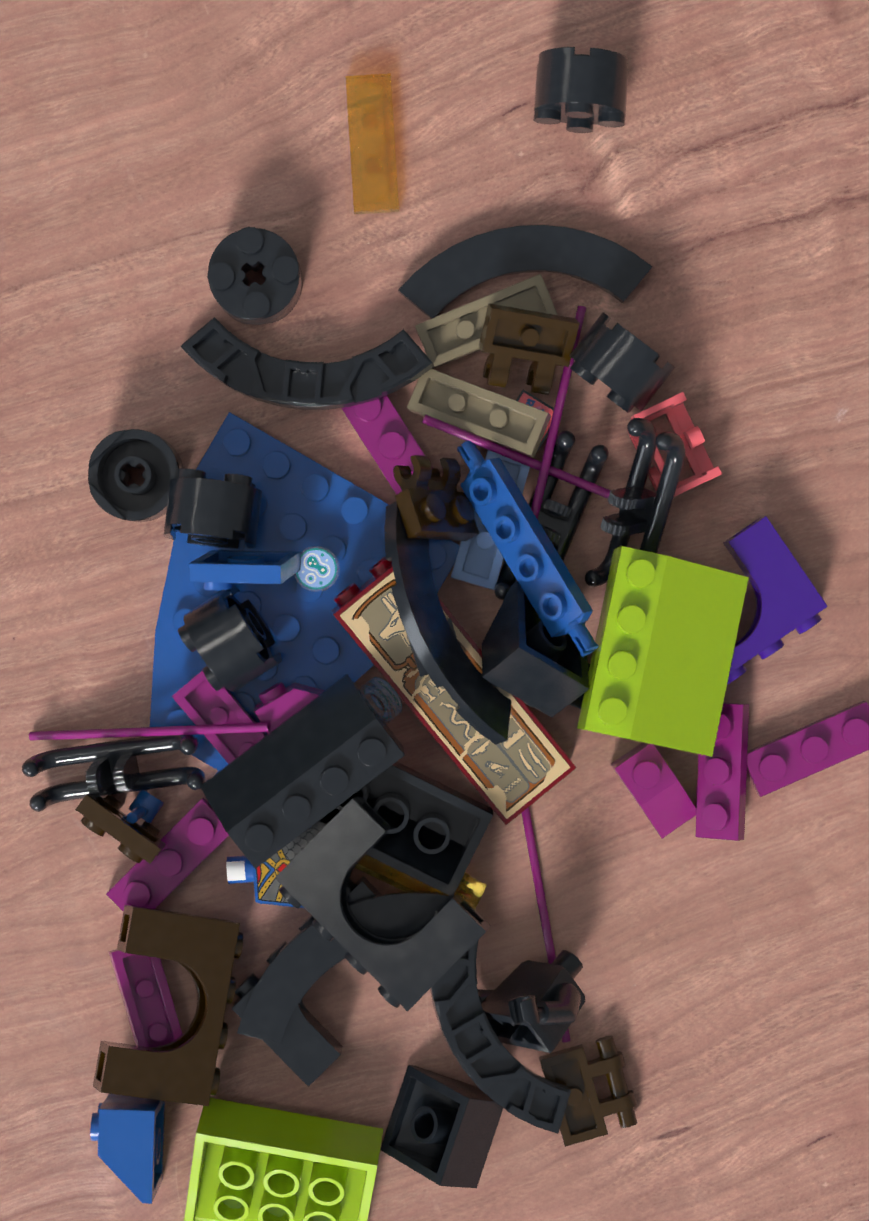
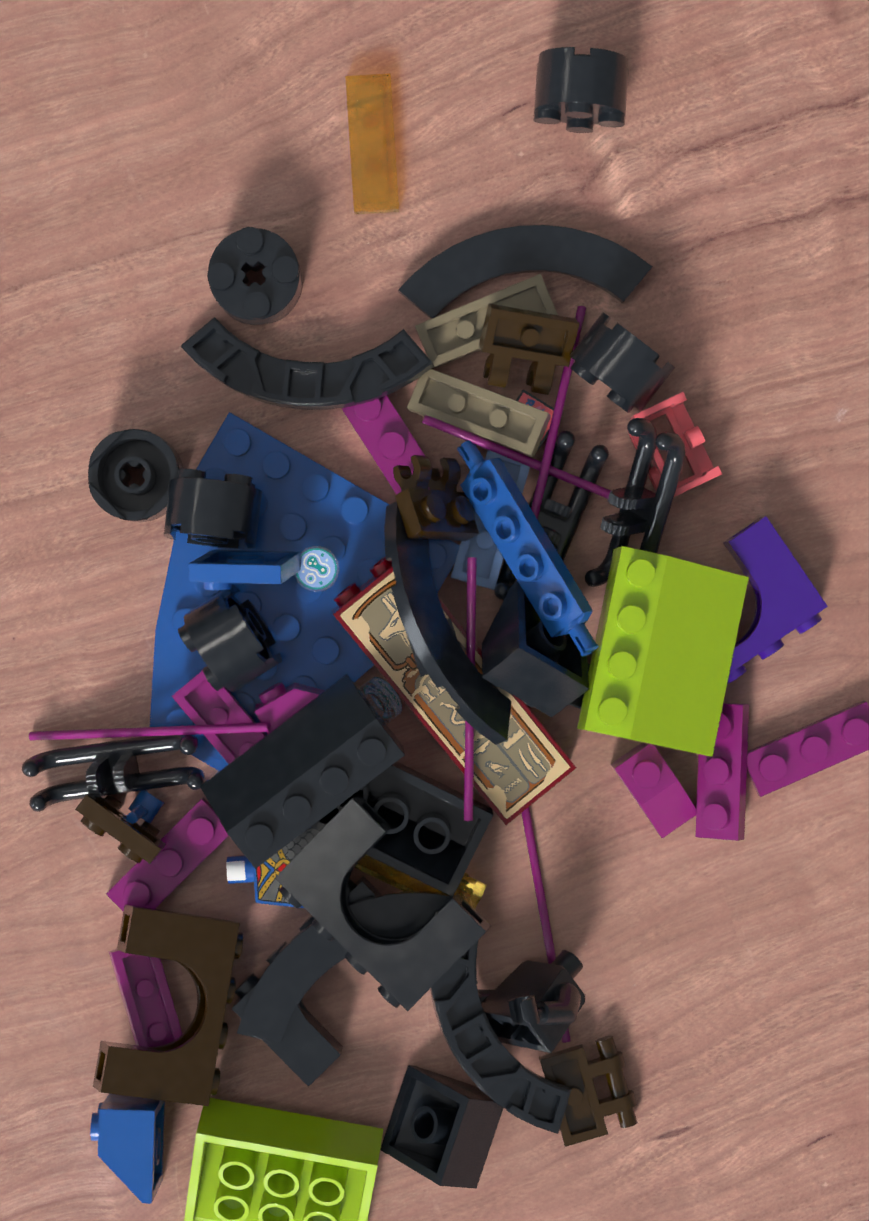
none -> magenta axle [464,557,477,821]

